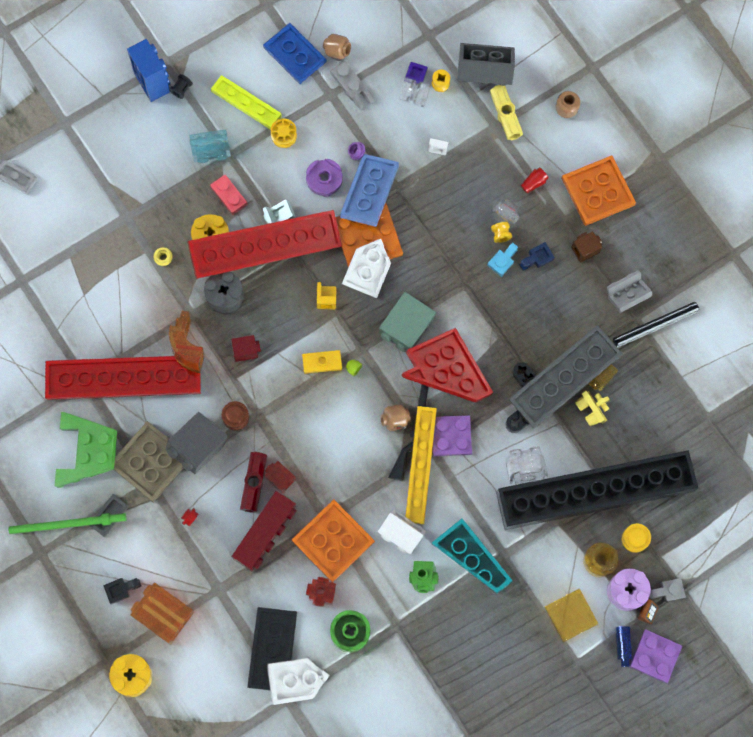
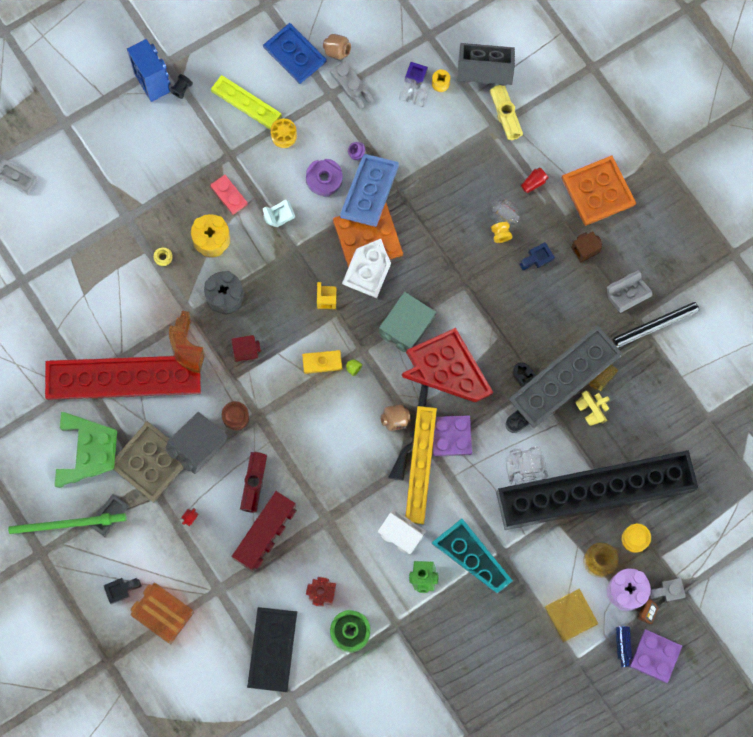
yellow brick [109,654,152,697] -> none
red plate [187,210,342,279] -> none
clear light blue brick [189,129,231,163] -> none
clear red brick [265,461,296,494] -> none
white tile [268,658,330,705] -> none
orange plate [291,499,375,583] -> none
white tile [428,138,448,155] -> none
medium azure plate [487,243,518,277] -> none
medium nougat head [555,91,581,118] -> none

